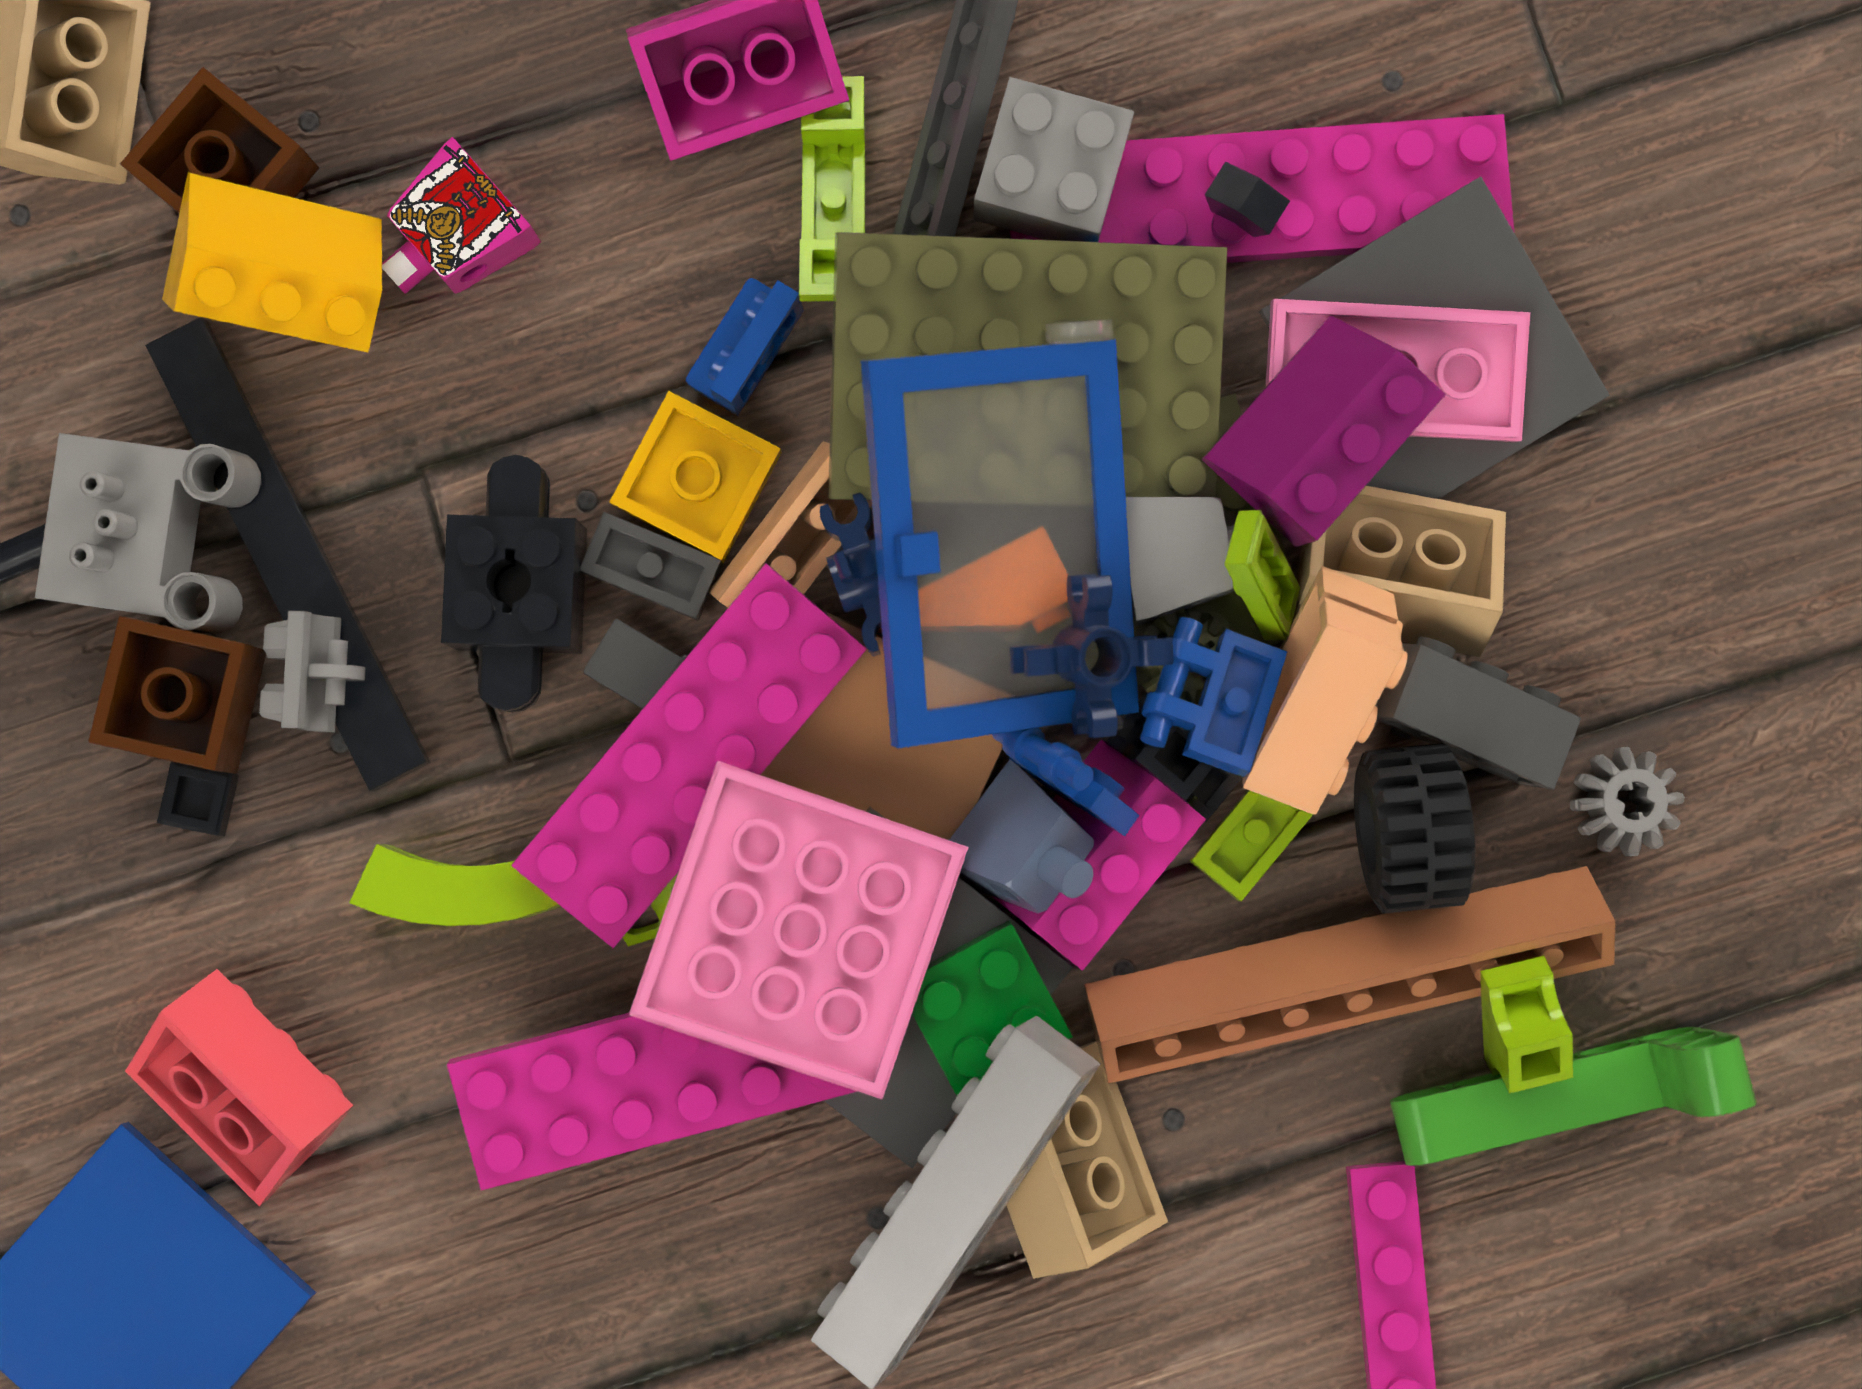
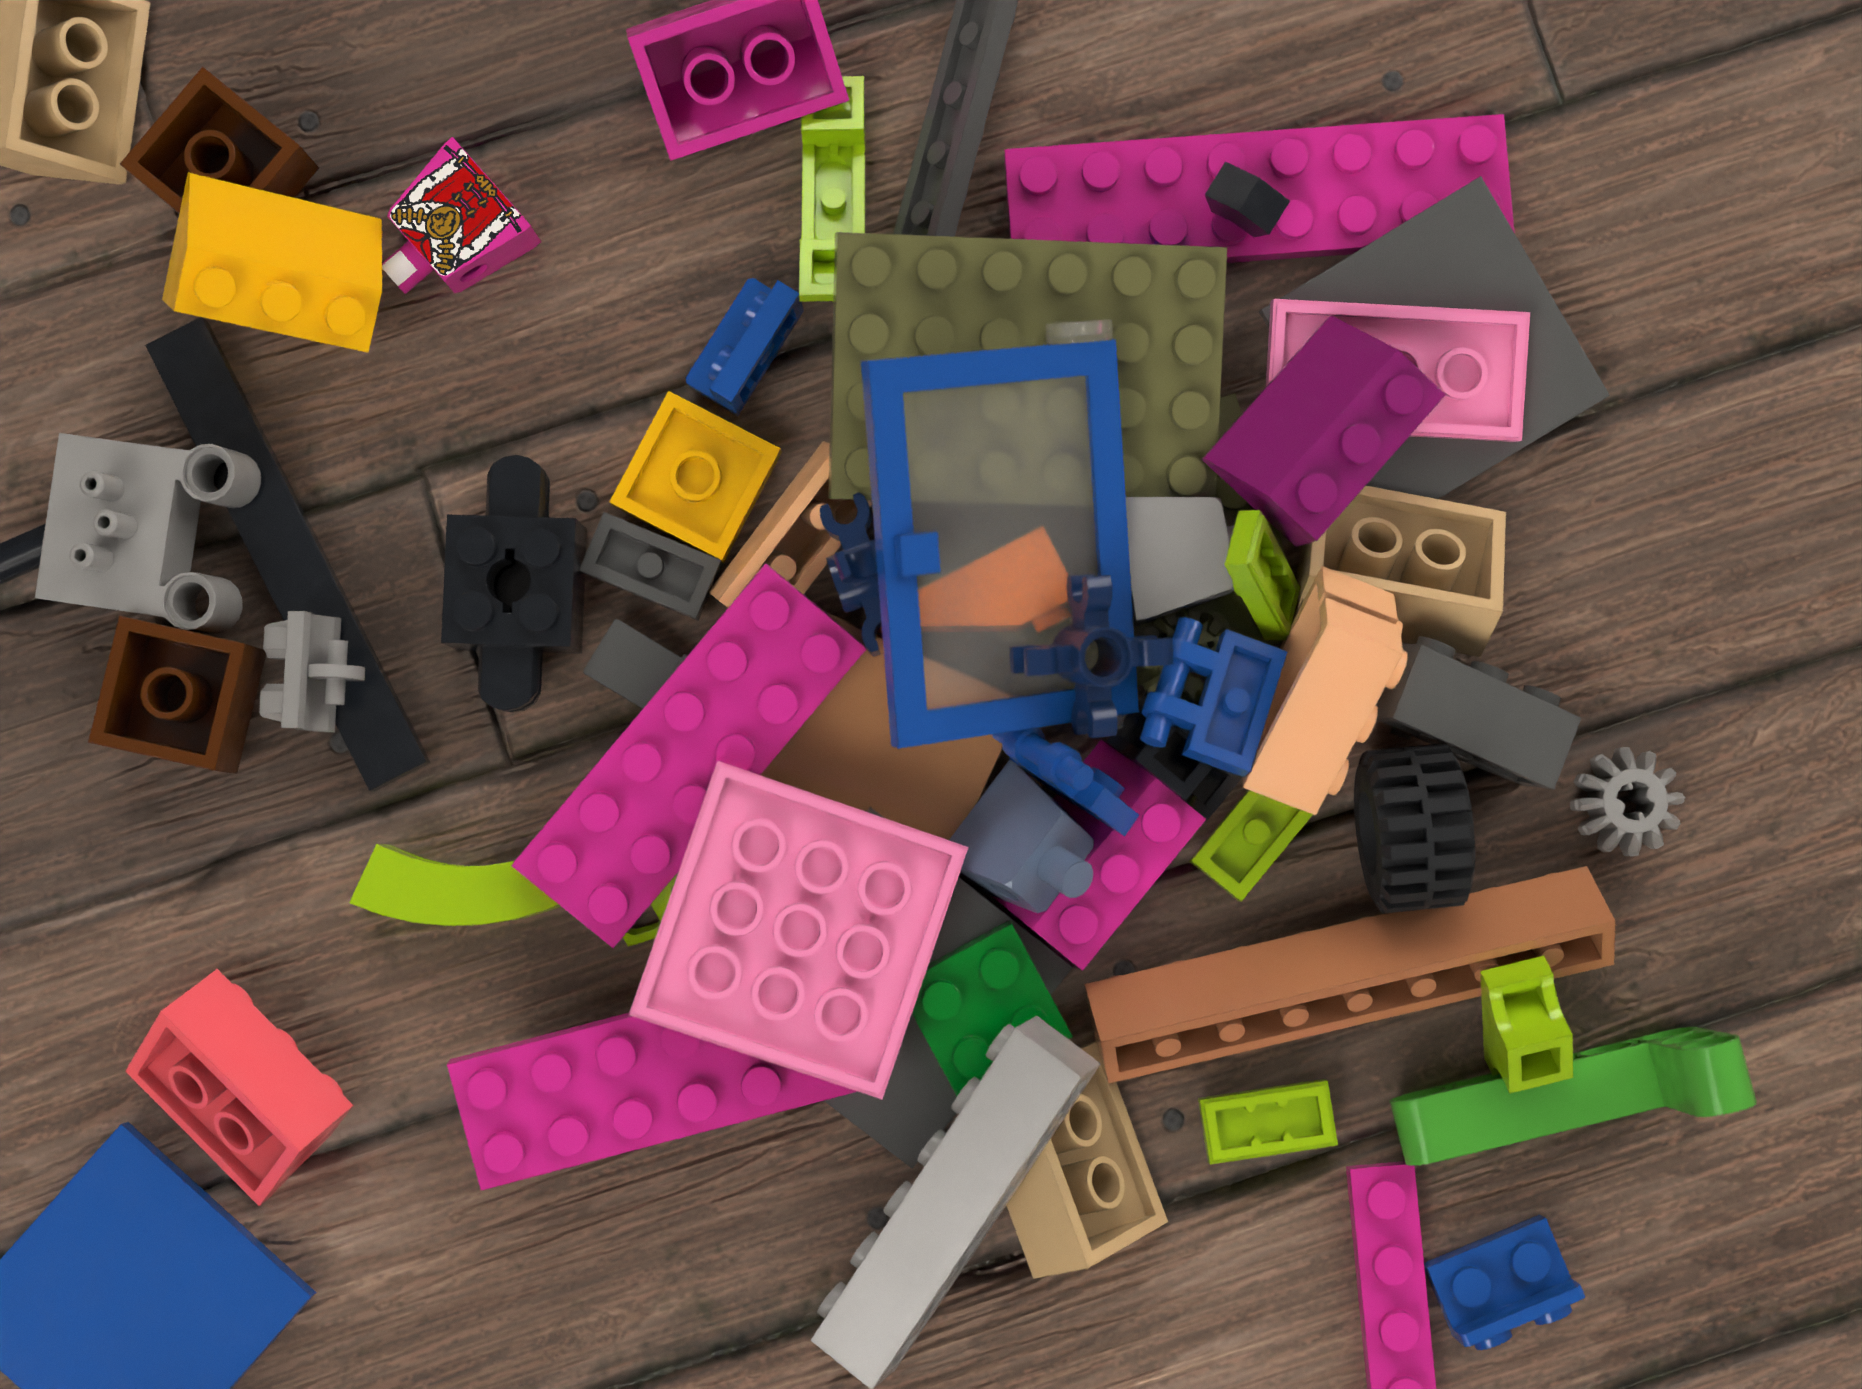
black tile [157,761,239,836] -> none
light grey brick [973,77,1135,242] -> none
none -> lime plate [1198,1079,1338,1165]
none -> blue bracket [1424,1214,1586,1350]

